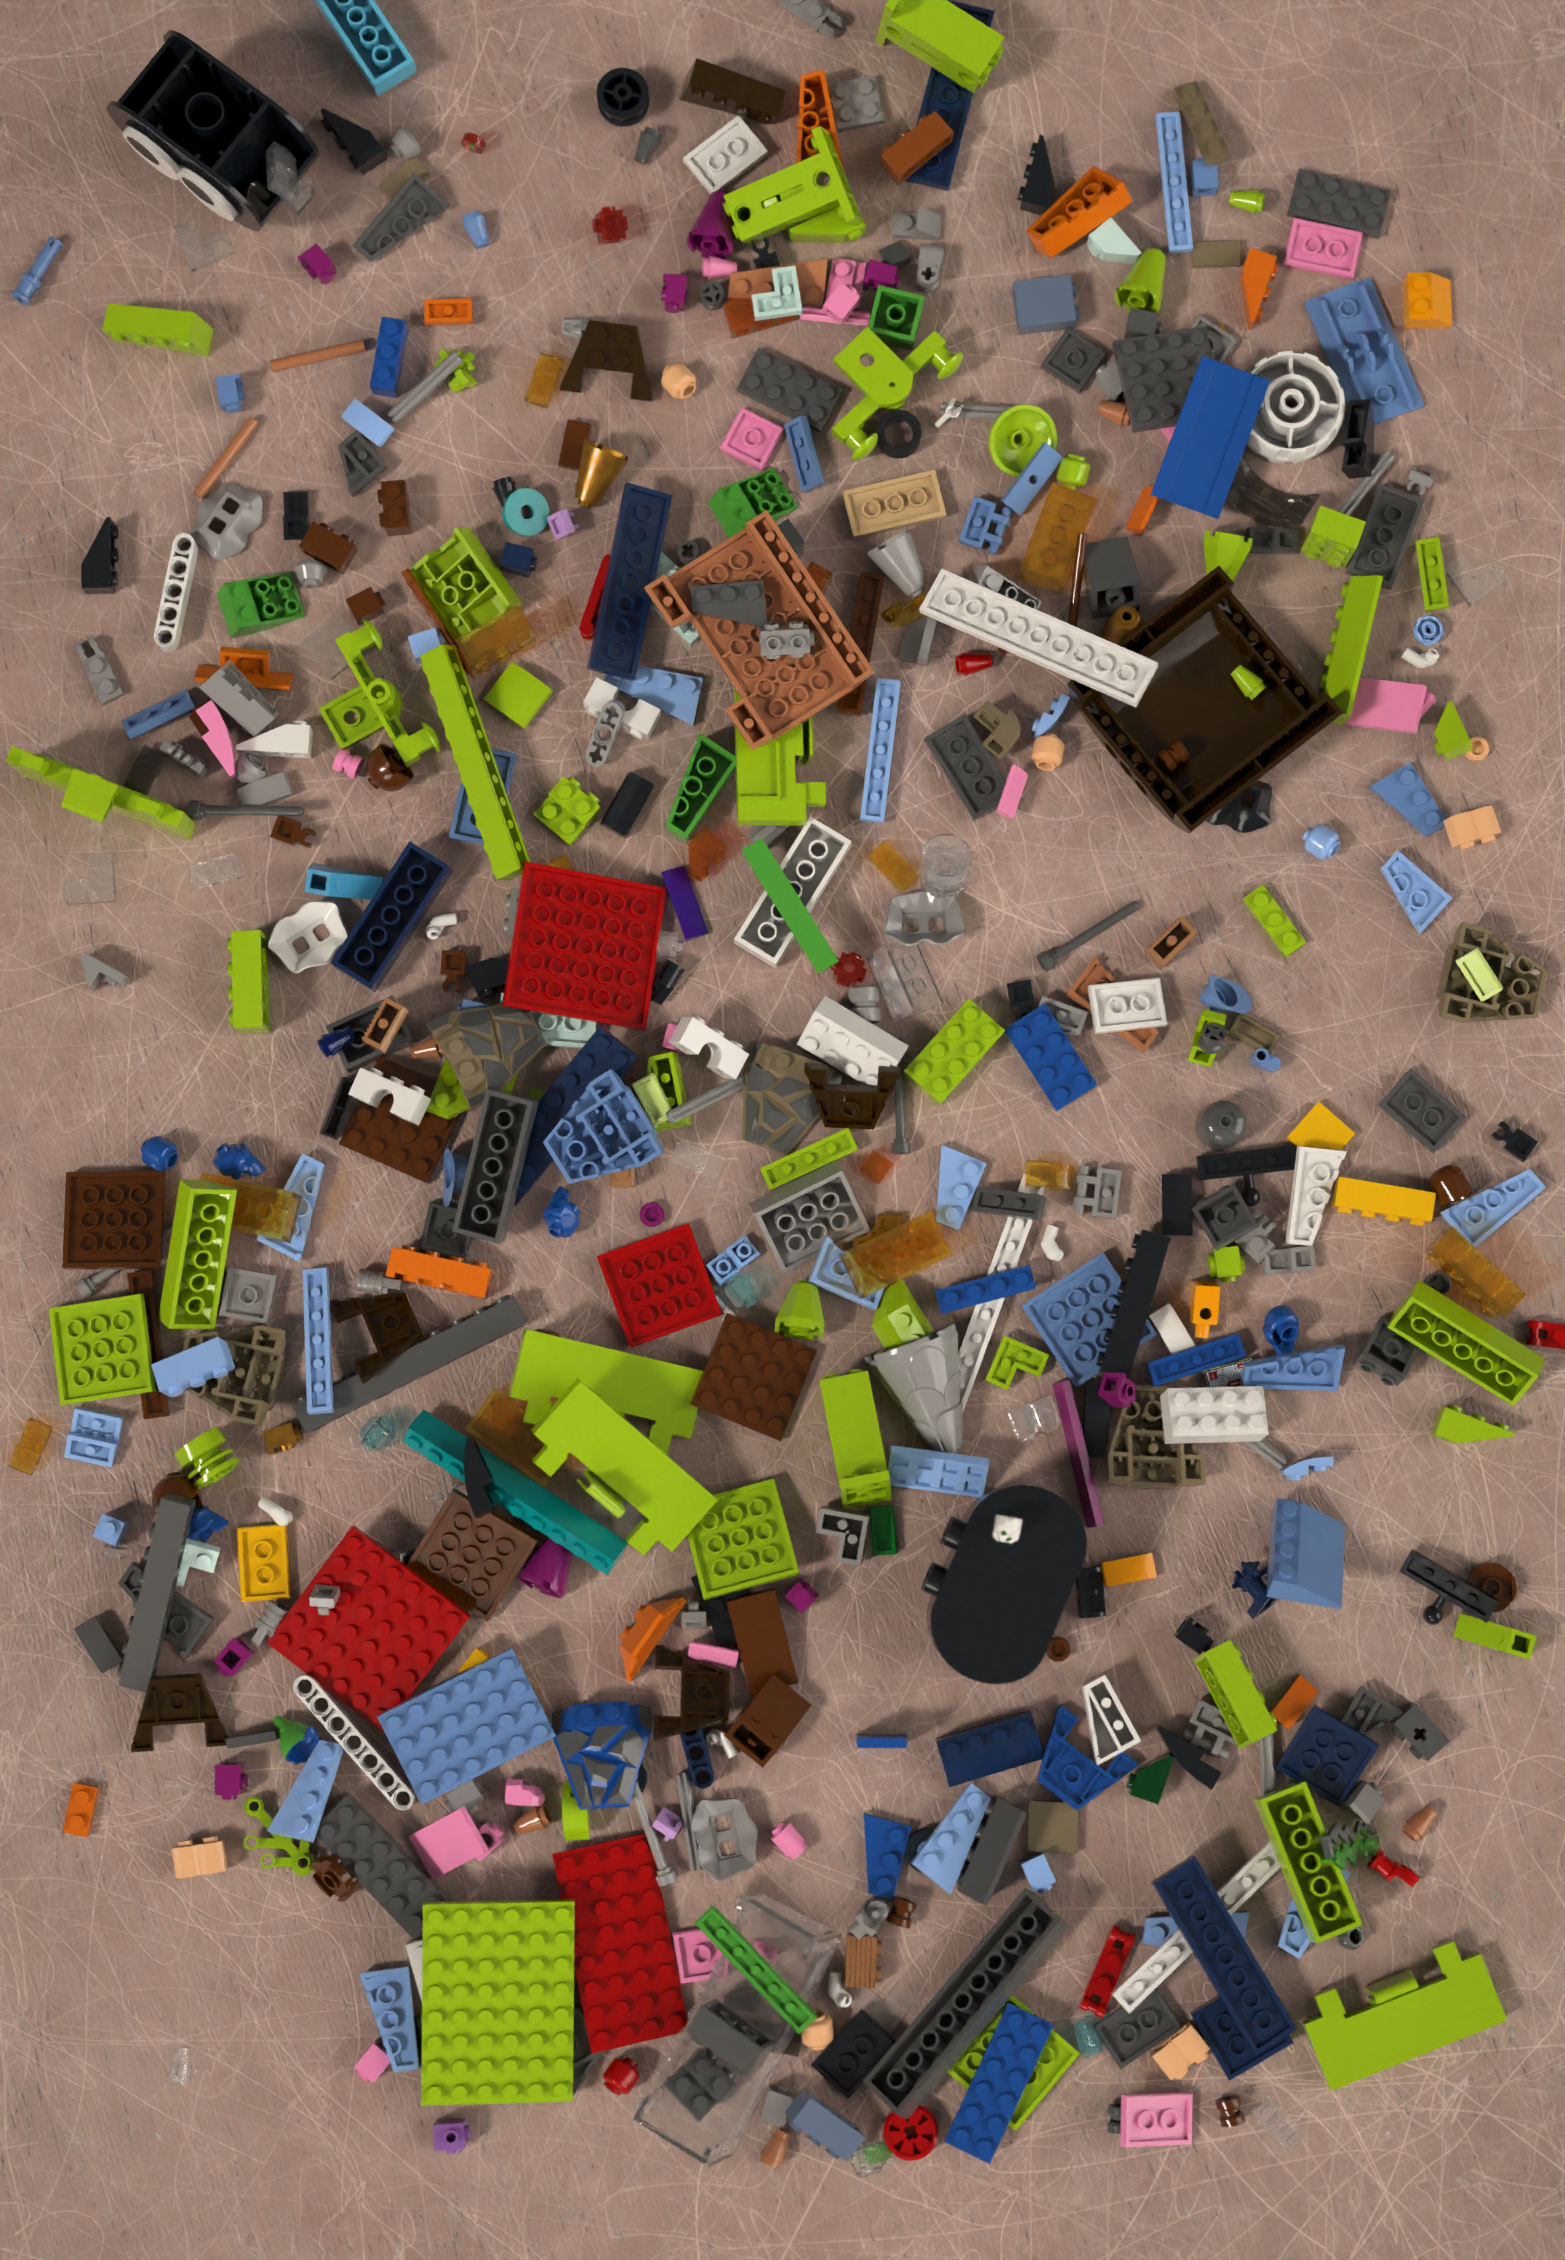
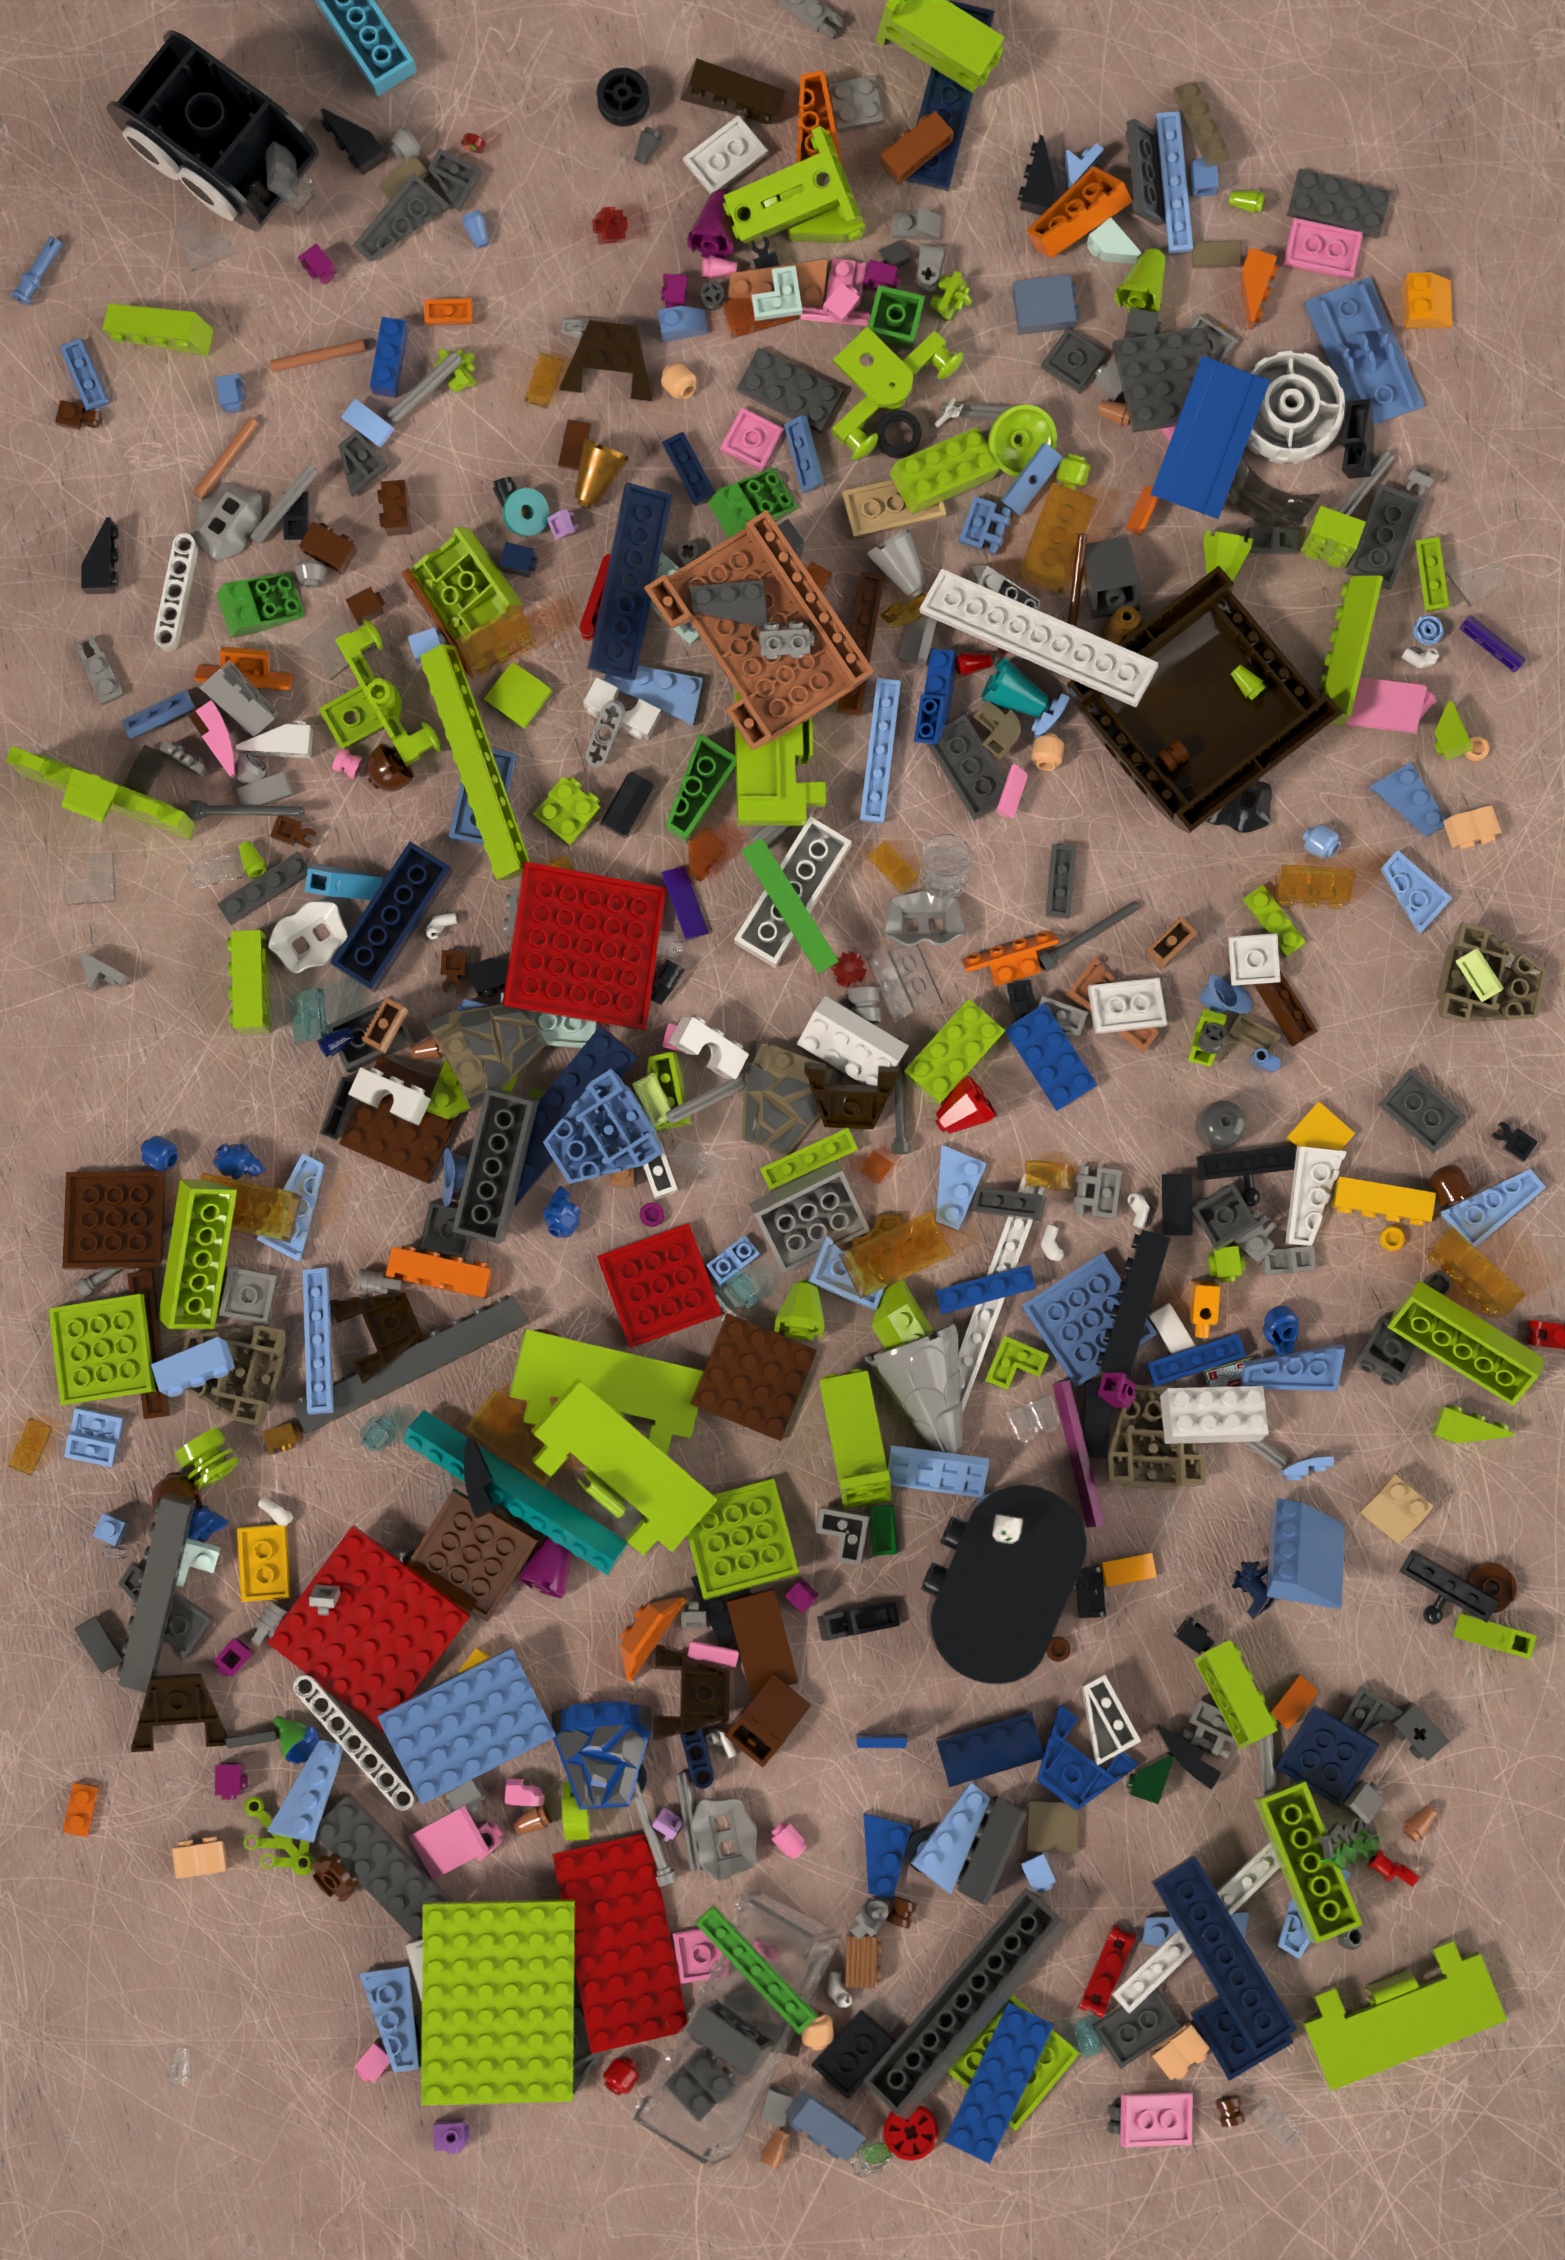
none -> reddish brown plate [55,400,103,430]
none -> medium blue tile [60,338,110,411]
none -> dark grey plate [217,851,308,925]
none -> lime cone [238,841,267,879]
none -> light grey axle [251,464,318,544]
none -> clear light blue slope [290,988,327,1044]
none -> dark grey wing [428,148,482,212]
none -> white brick [643,1144,678,1200]
none -> medium blue slope [658,306,709,342]
none -> dark blue plate [662,432,715,506]
none -> black slope [817,1601,900,1641]
none -> lime brick [889,426,1000,515]
none -> blue slope [914,648,956,745]
none -> lime hips [930,271,972,322]
none -> red cone [935,1076,998,1134]
none -> orange bracket [961,931,1059,987]
none -> teal cone [981,658,1050,717]
none -> dark grey plate [1045,844,1076,919]
none -> light blue slope [1065,143,1104,190]
none -> dark grey plate [1125,119,1165,226]
none -> white arm [1127,1193,1150,1229]
none -> white tile [1228,933,1281,986]
none -> reddish brown slope [1253,971,1318,1046]
none -> clear yellow slope [1274,865,1355,909]
none -> tan slope [1360,1474,1434,1544]
none -> yellow tile [1379,1226,1405,1251]
none -> dark purple slope [1459,615,1526,673]

